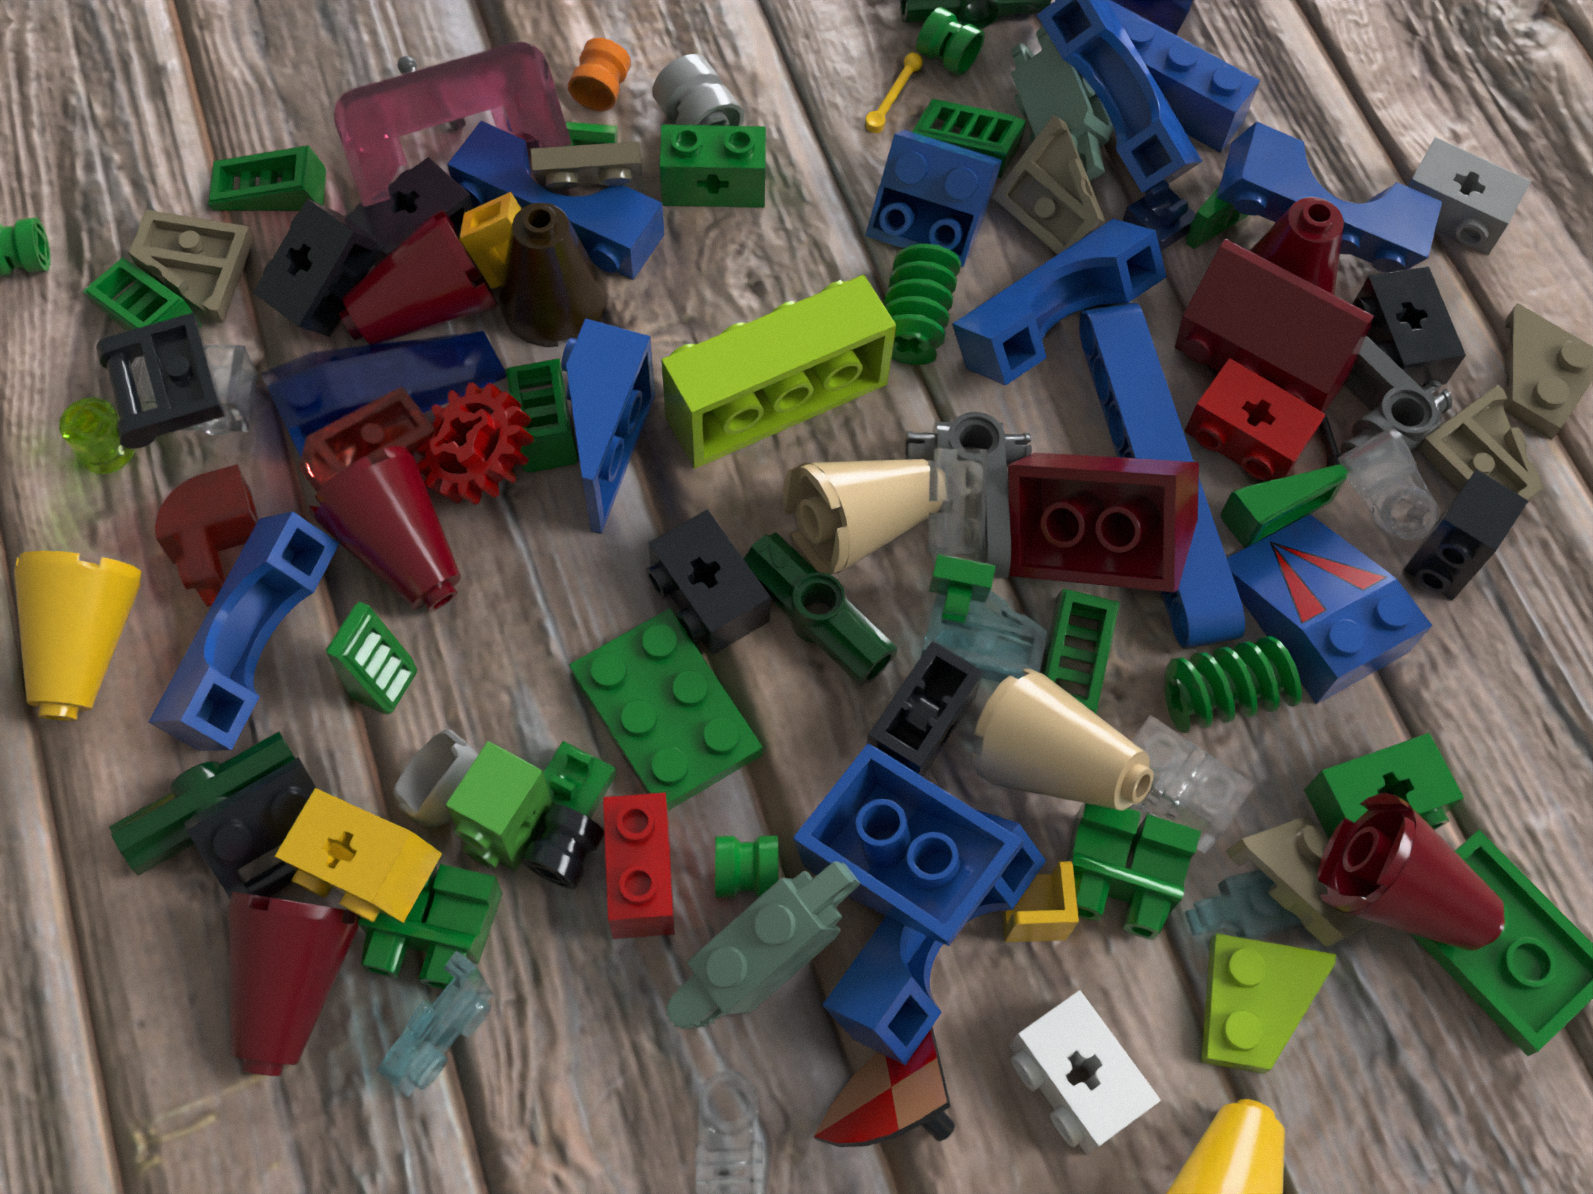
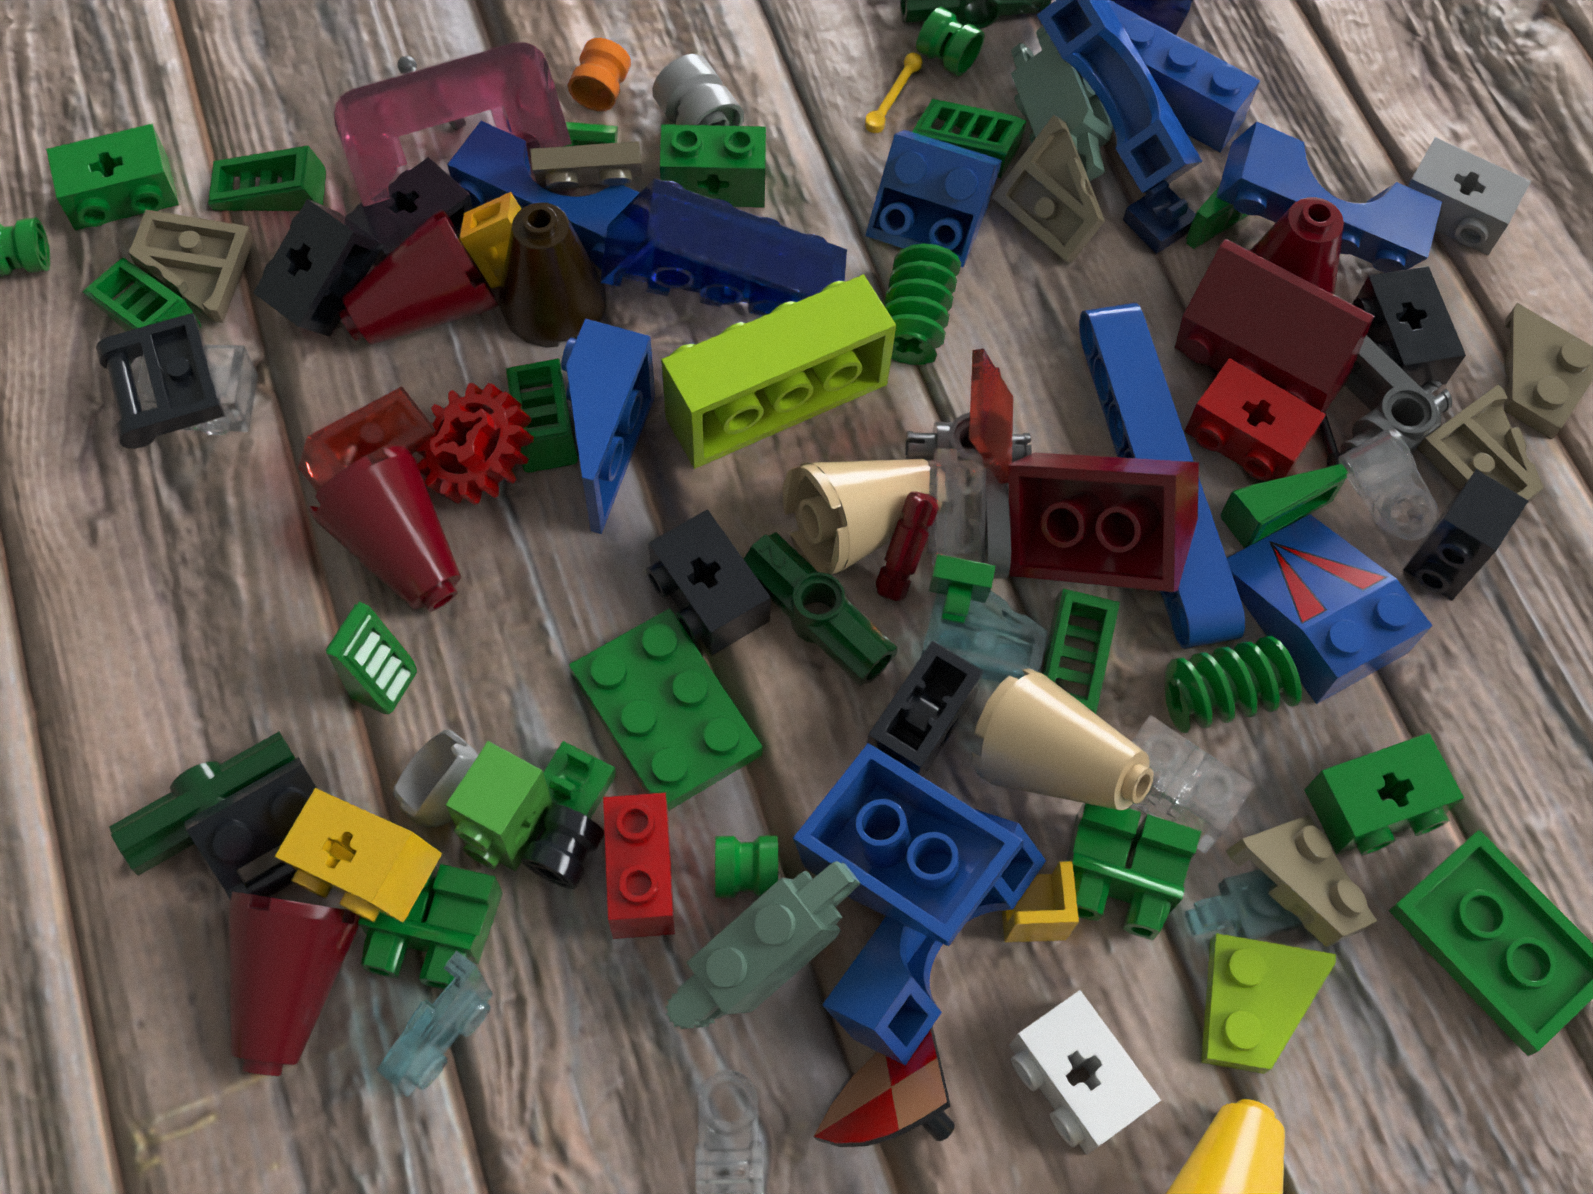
yellow cone [14,551,141,721] -> none
clear neon green wheel [59,397,134,474] -> none
blue arch [148,511,340,751] -> none
clear red brick [155,464,259,607] -> none
clear blue wedge [260,331,507,464] -> none
blue arch [952,218,1167,386] -> none
dark red cone [1318,793,1505,951] -> none
none -> green brick [46,123,179,231]
none -> clear blue wedge [600,178,847,316]
none -> dark red axle [875,491,939,601]
none -> clear red piece [969,348,1013,484]

